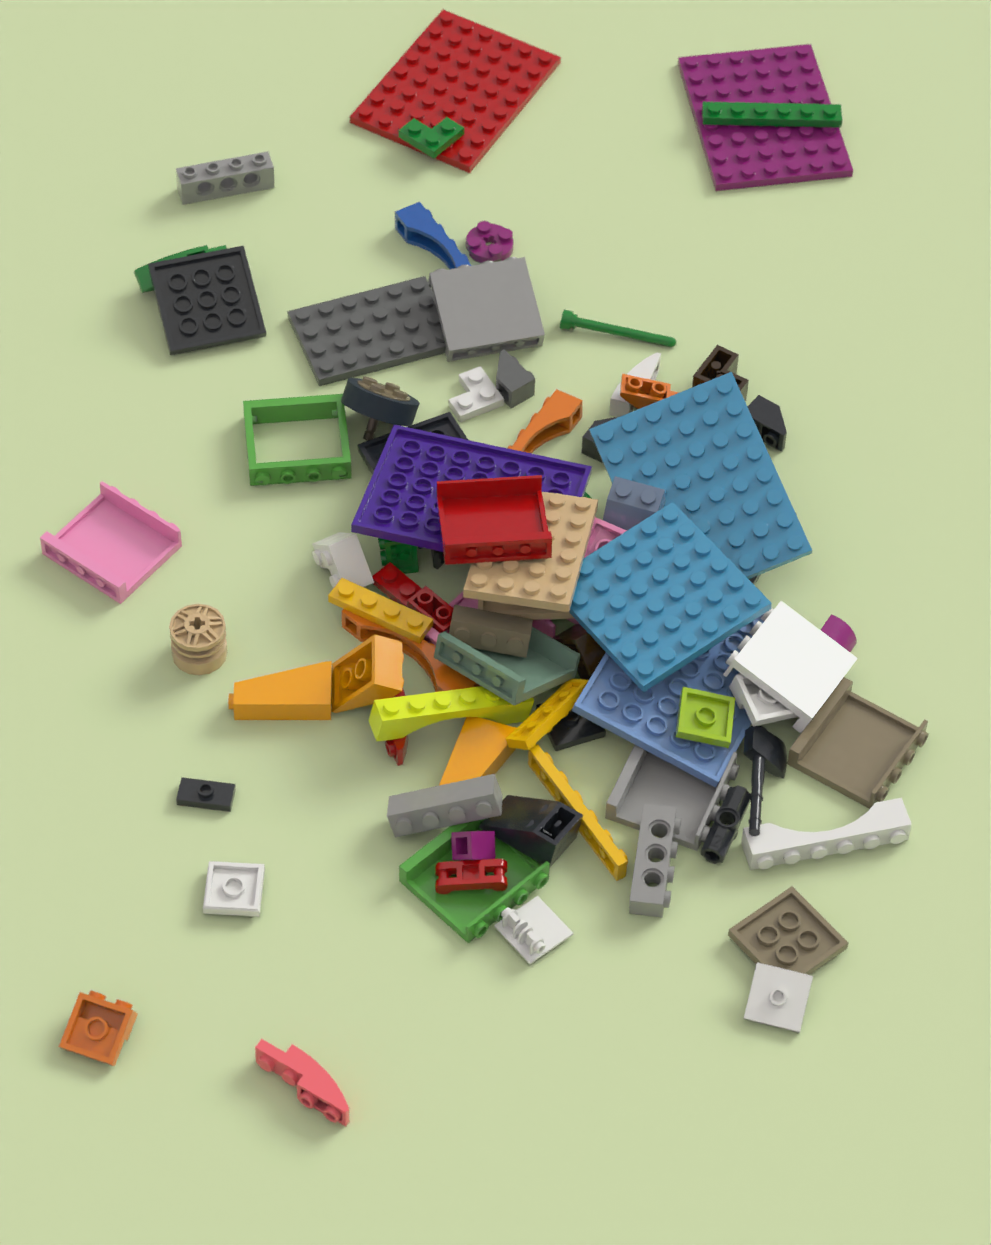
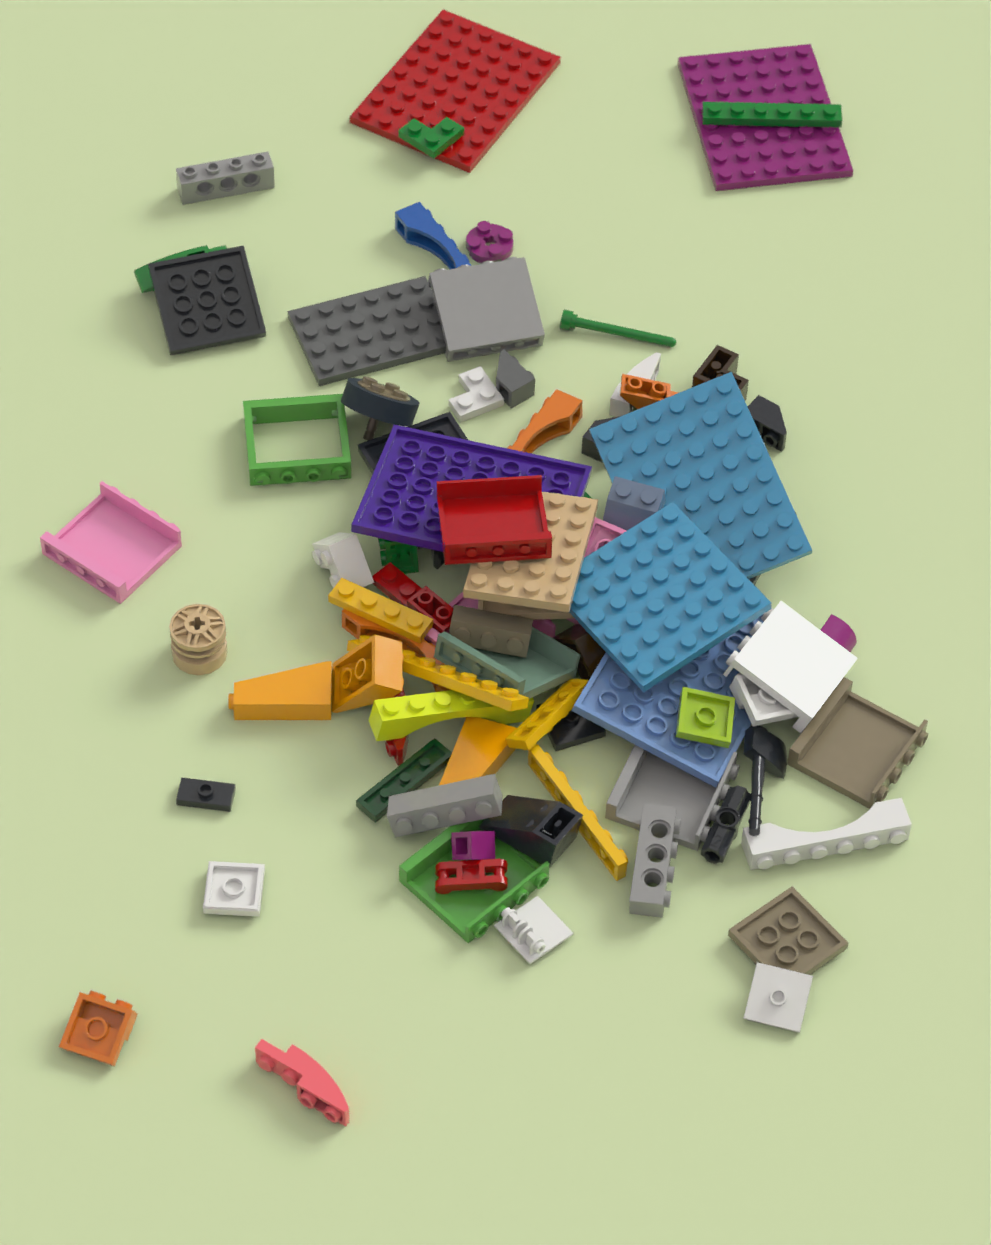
none -> yellow plate [347,635,529,712]
none -> dark green plate [356,738,452,823]

